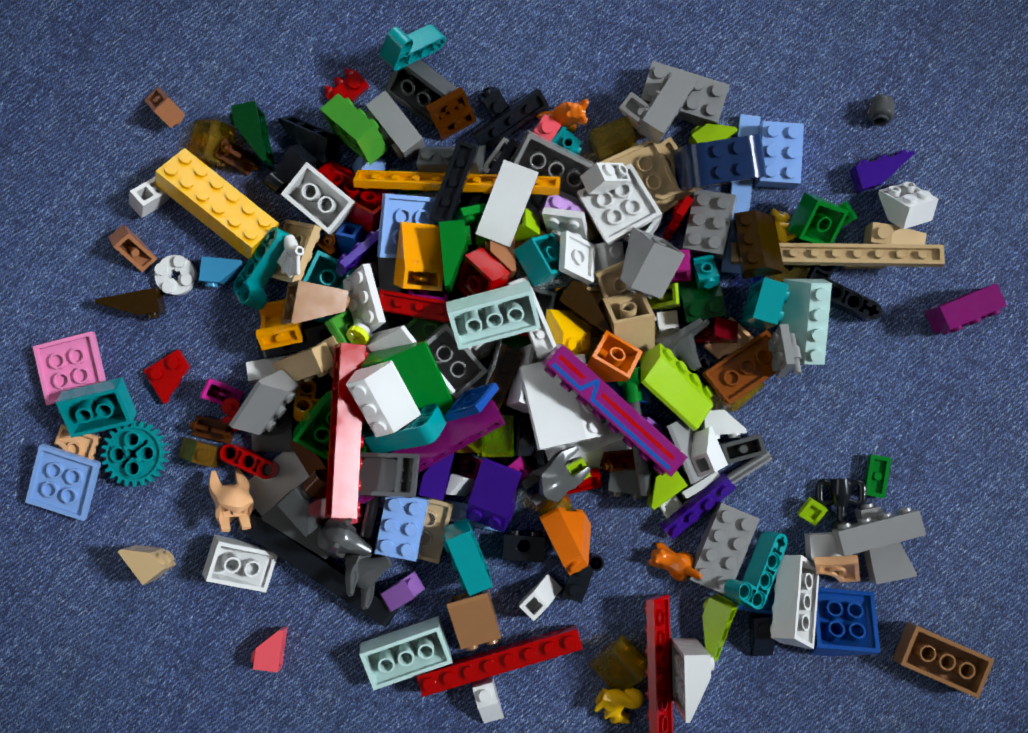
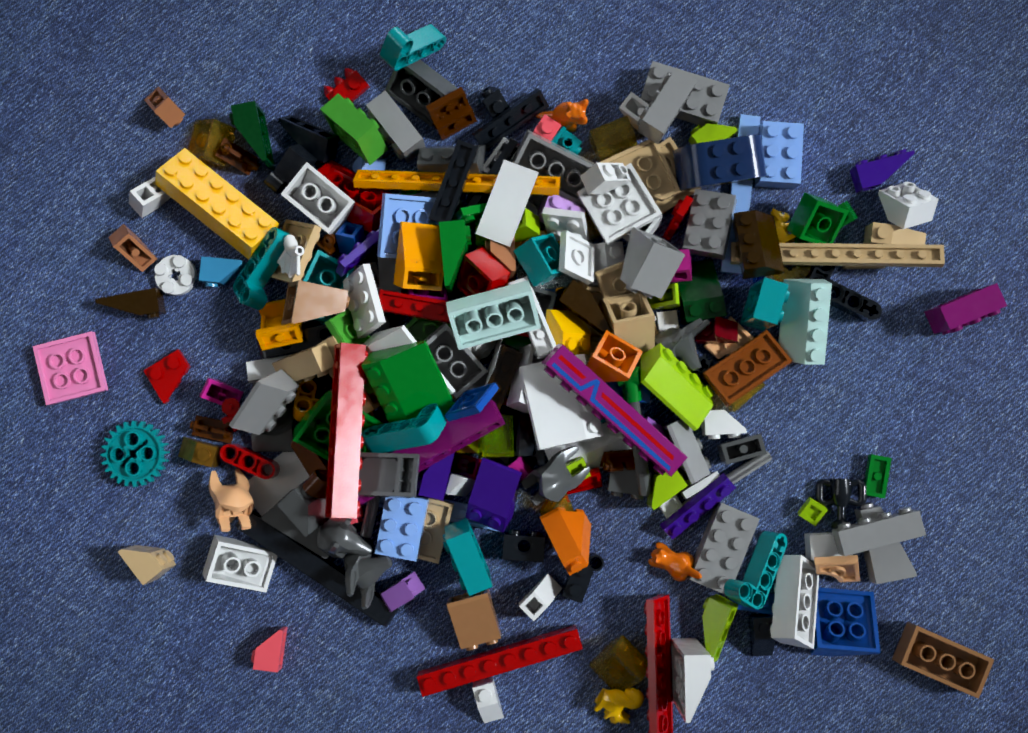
light blue plate [25,444,101,521] -> none
light nougat tile [54,424,102,460] -> none
teal brick [56,377,137,438] -> none
neon yellow piece [346,323,373,345] -> none
white slope [346,360,421,437] -> none
light aqua slope [359,616,453,690] -> none
white slope [691,426,728,477] -> none
teal brick [692,254,720,290] -> none
light grey plate [768,324,802,378] -> none
dark grey head [867,94,895,126] -> none

